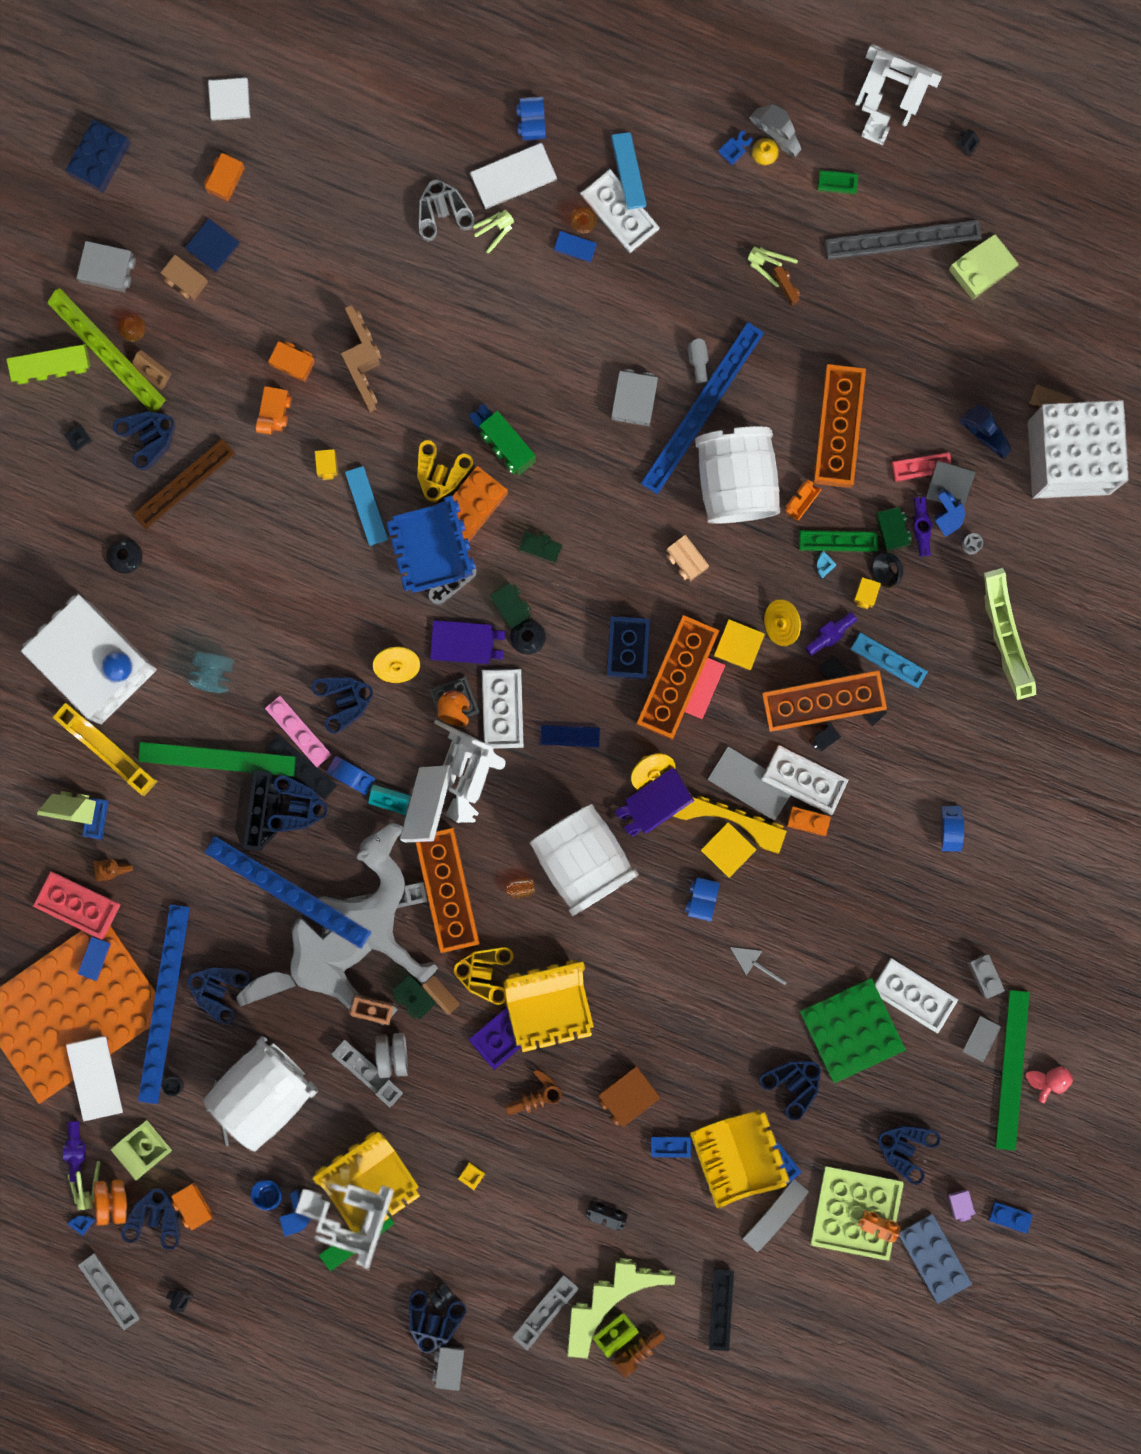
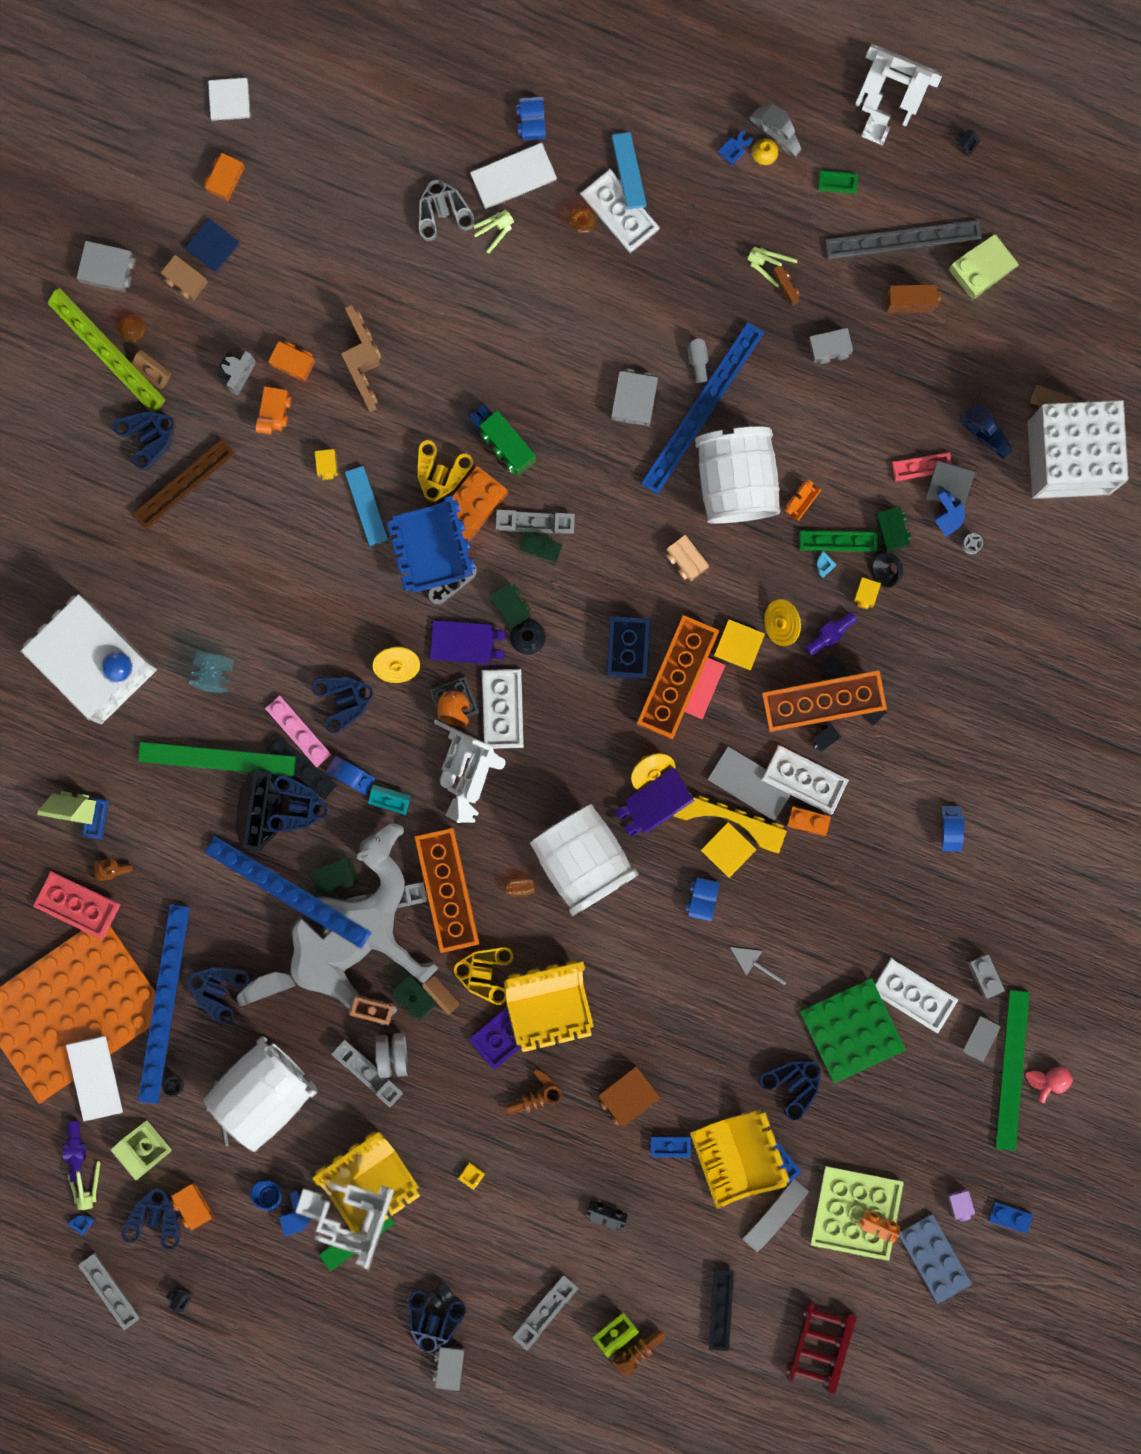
lime brick [7,344,91,385] -> none
yellow arch [52,703,158,796] -> none
dark blue brick [65,119,131,194] -> none
black tile [65,424,92,452] -> none
blue tile [78,937,111,981] -> none
orange wheel [94,1179,127,1226] -> none
black piece [107,538,143,574] -> none
white tile [400,765,453,842] -> none
clear blue tile [540,725,600,748] -> none
blue tile [554,231,597,263] -> none
yellowish green arch [568,1258,675,1358] -> none
orange brick [813,364,866,488] -> none
dark azure tile [850,632,928,689] -> none
dark blue connector [877,1125,941,1185] -> none
dark purple pin [912,497,932,557] -> none
yellowish green arch [984,568,1036,700] -> none
none -> light grey piece [216,351,256,395]
none -> clear green brick [310,858,359,896]
none -> light grey slope [496,510,575,534]
none -> dark red fence [785,1300,857,1394]
none -> light grey piece [808,328,853,364]
none -> dark orange brick [886,285,941,313]

